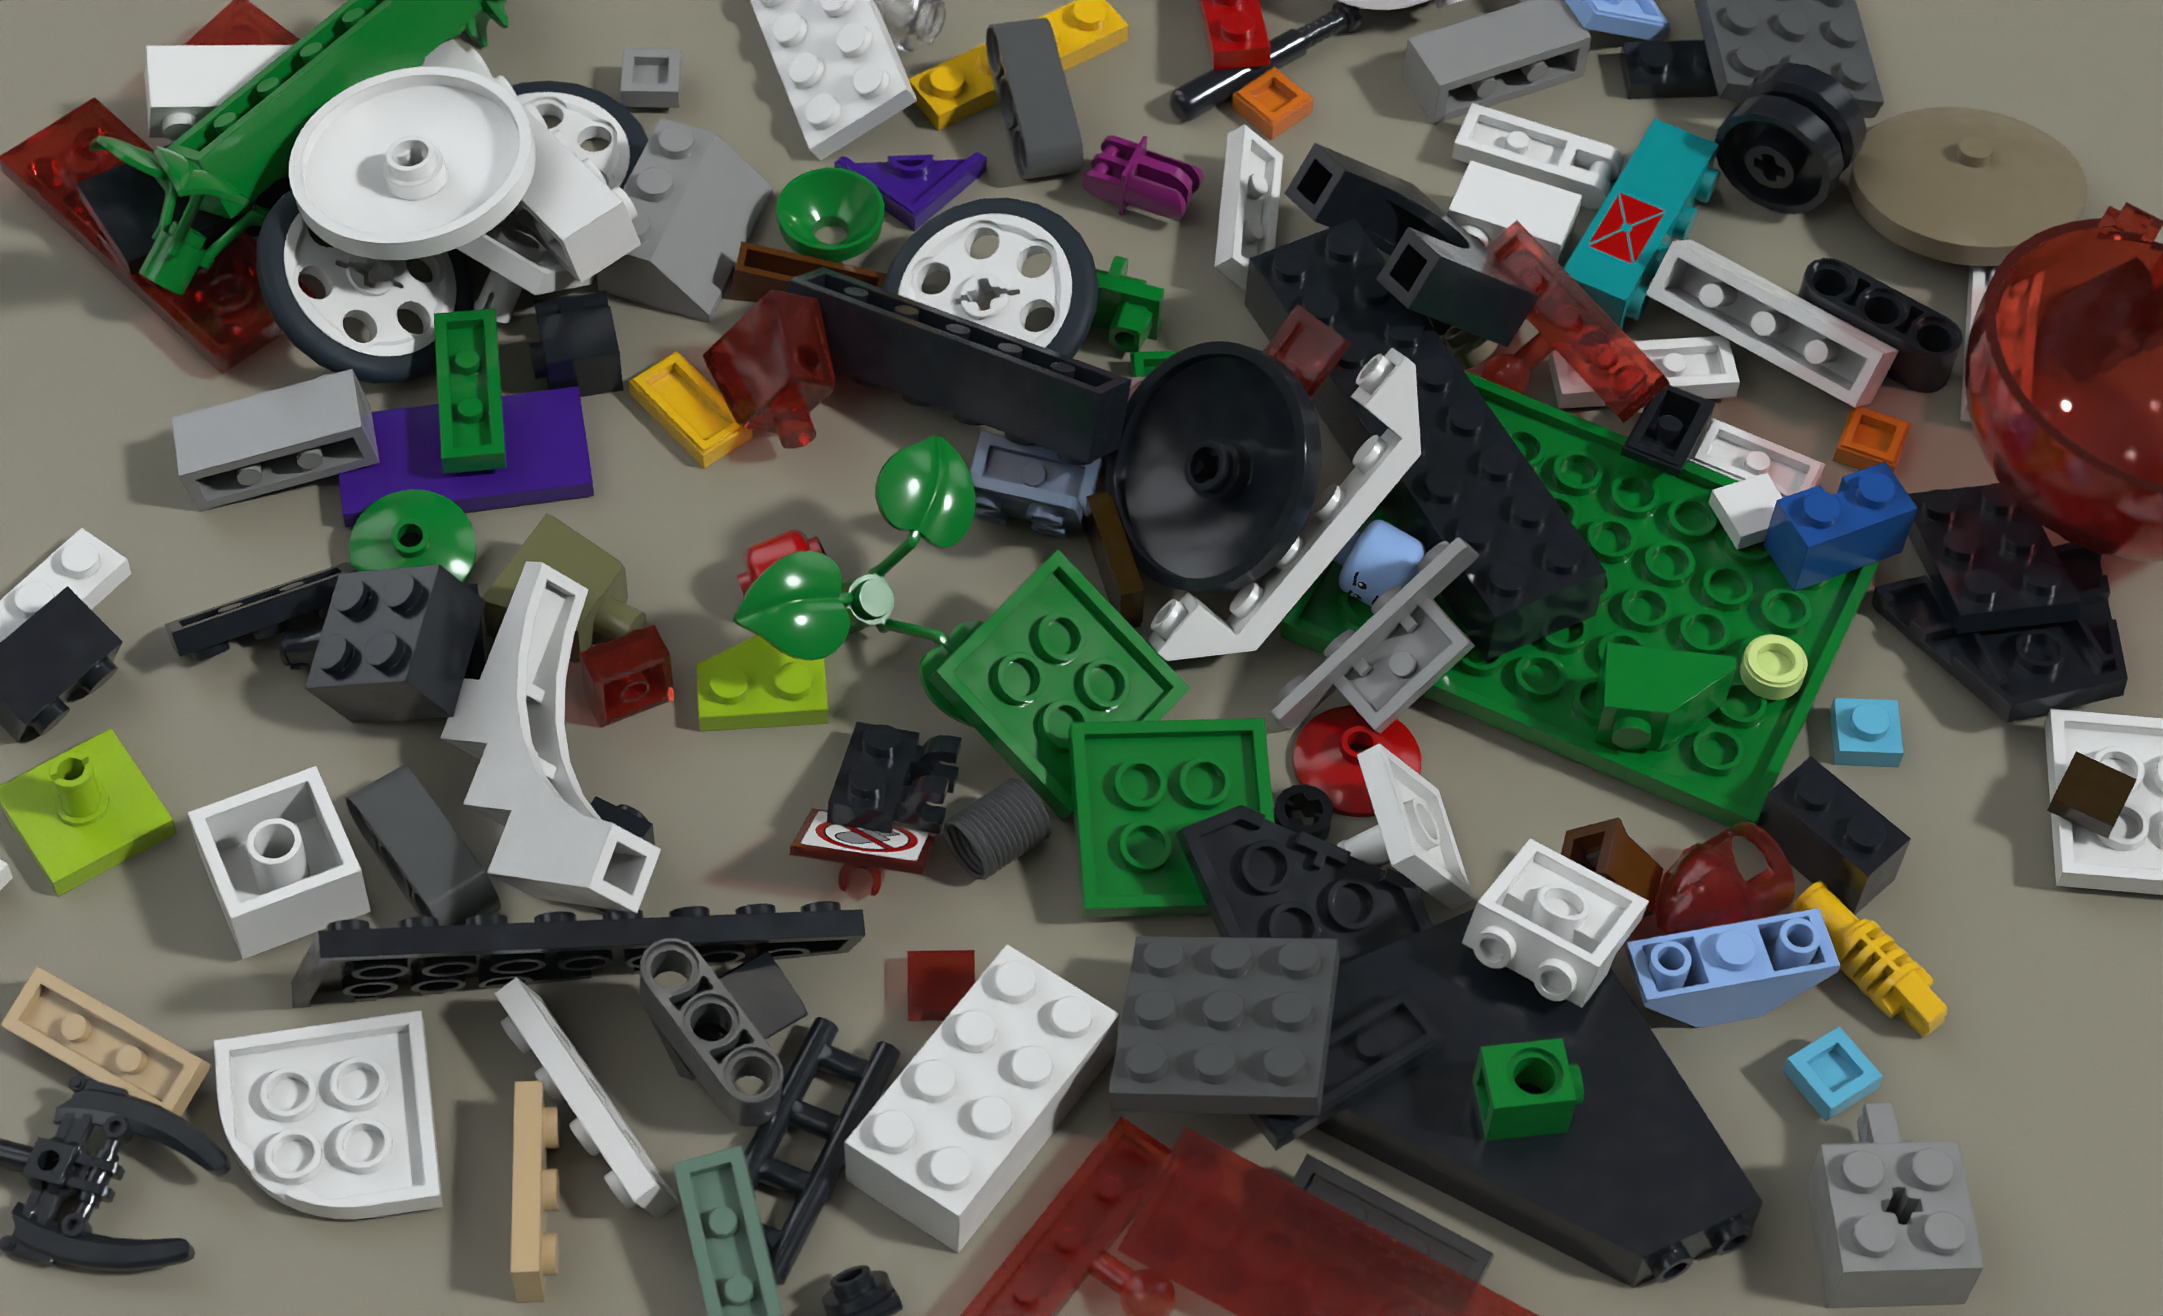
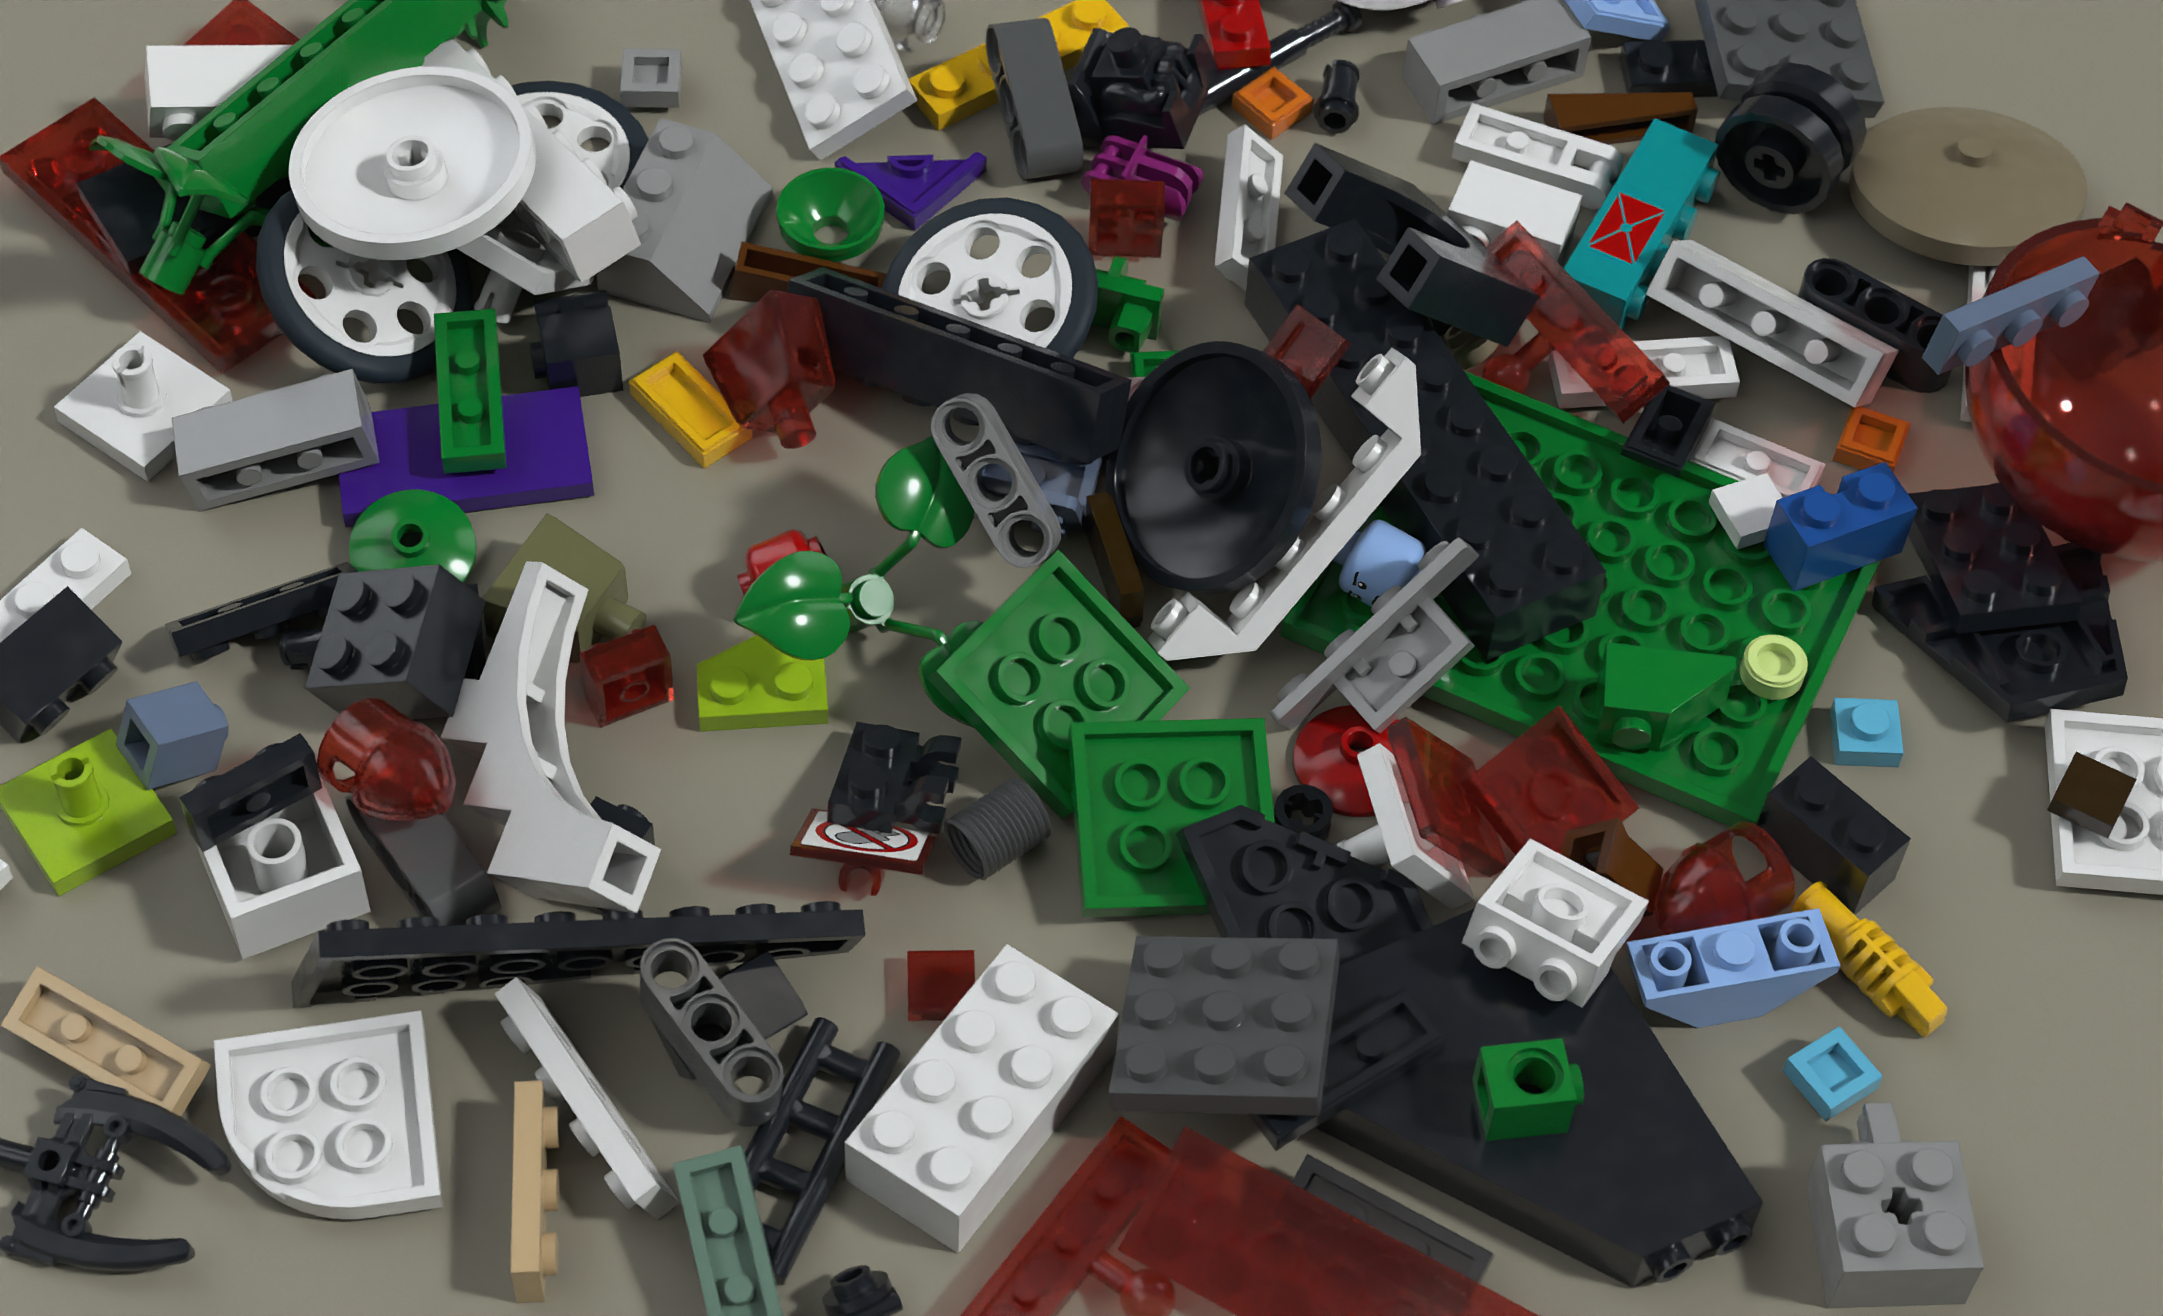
none -> white tile [54,331,233,482]
none -> sand blue brick [116,681,229,790]
none -> black plate [179,733,322,852]
none -> clear red helmet [317,698,456,822]
none -> light grey beam [931,393,1061,568]
none -> black brick [1068,27,1218,149]
none -> clear red piece [1088,179,1165,258]
none -> black pin [1313,60,1360,134]
none -> clear red tile [1387,717,1508,877]
none -> clear red plate [1459,705,1639,856]
none -> reddish brown piece [1543,92,1698,145]
none -> sand blue plate [1922,256,2100,375]

